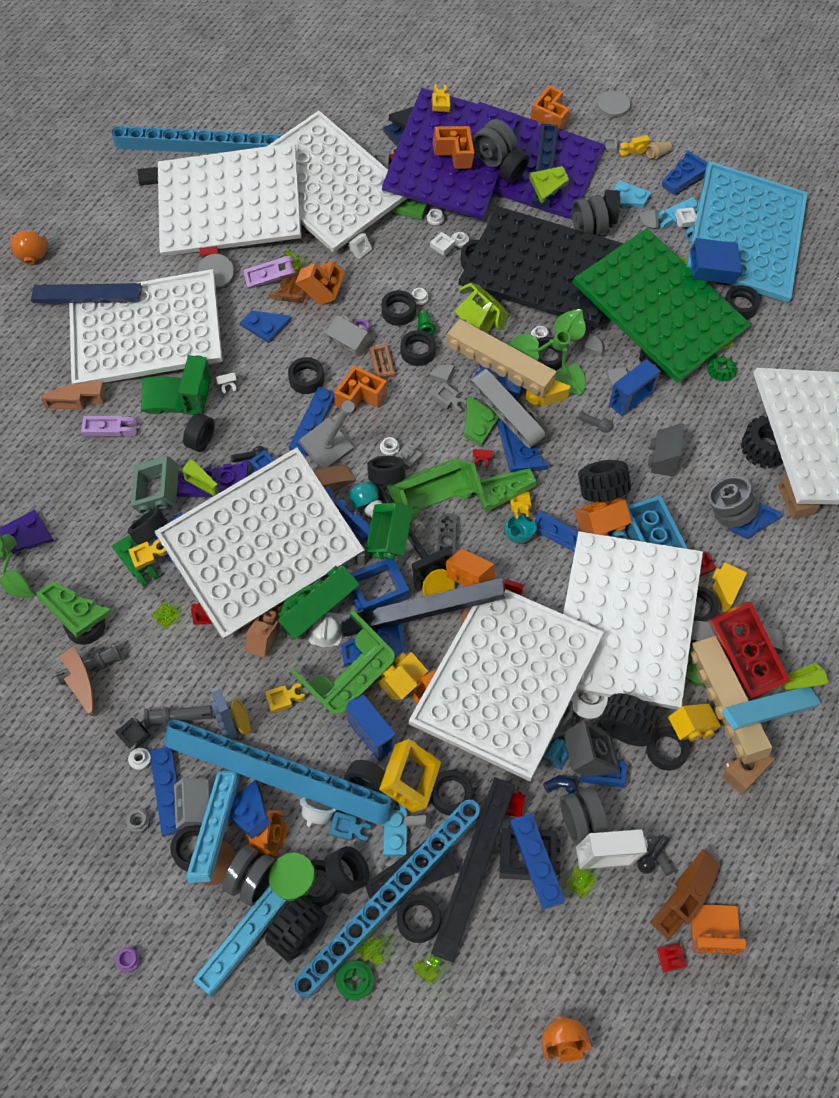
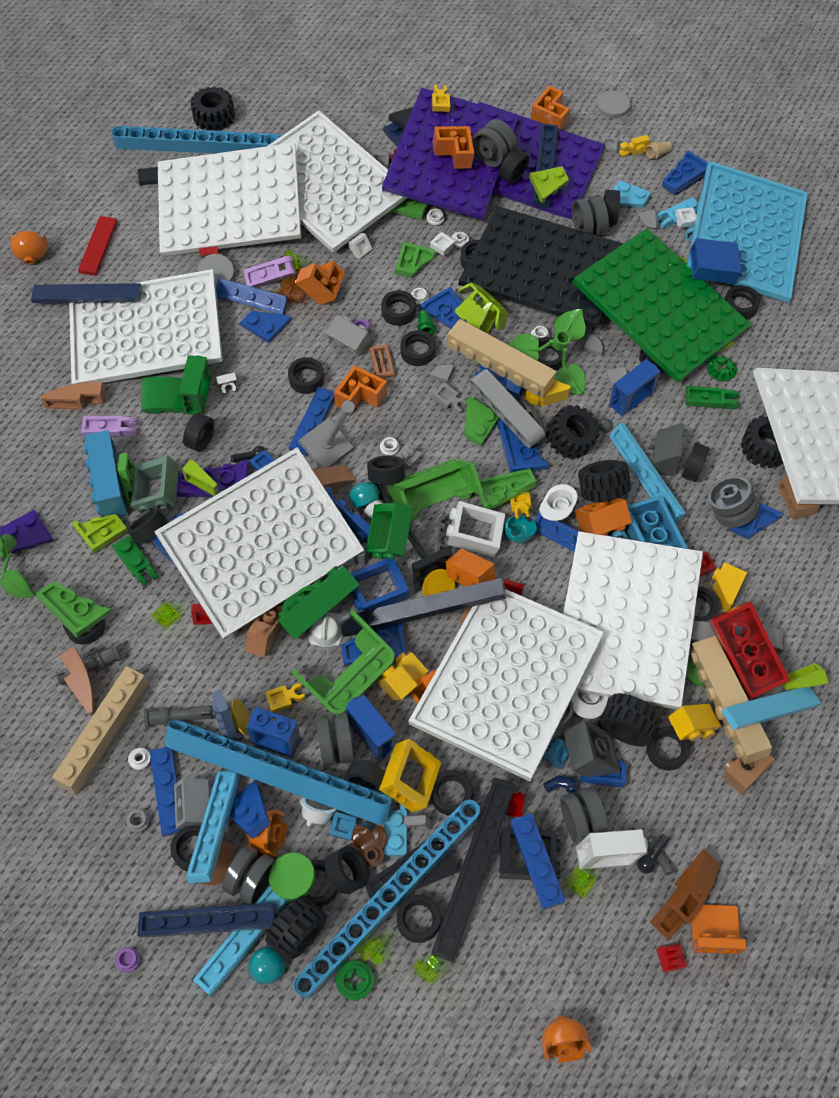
black brick [115,717,151,750] -> none
yellow plate [129,539,168,570] -> none
red tile [472,449,493,468] -> none
none -> tan brick [52,666,149,795]
none -> lime wing [72,514,128,553]
none -> red tile [78,216,118,276]
none -> dark azure brick [83,430,128,517]
none -> bright green wing [116,453,135,506]
none -> dark blue tile [137,903,277,937]
none -> black tyre [190,86,235,131]
none -> plate [216,278,289,315]
none -> blue window [247,707,301,759]
none -> teal hair [248,947,286,984]
none -> dark grey wheel [316,714,354,767]
none -> reddish brown plate [344,824,387,867]
none -> bright green wing [395,242,436,278]
none -> blue wing [419,287,467,329]
none -> white window [446,501,505,557]
none -> white piece [539,484,578,521]
none -> black tyre [546,405,600,459]
none -> medium azure tile [609,423,686,524]
none -> black tyre [681,442,710,482]
none -> green hinge [685,386,739,409]

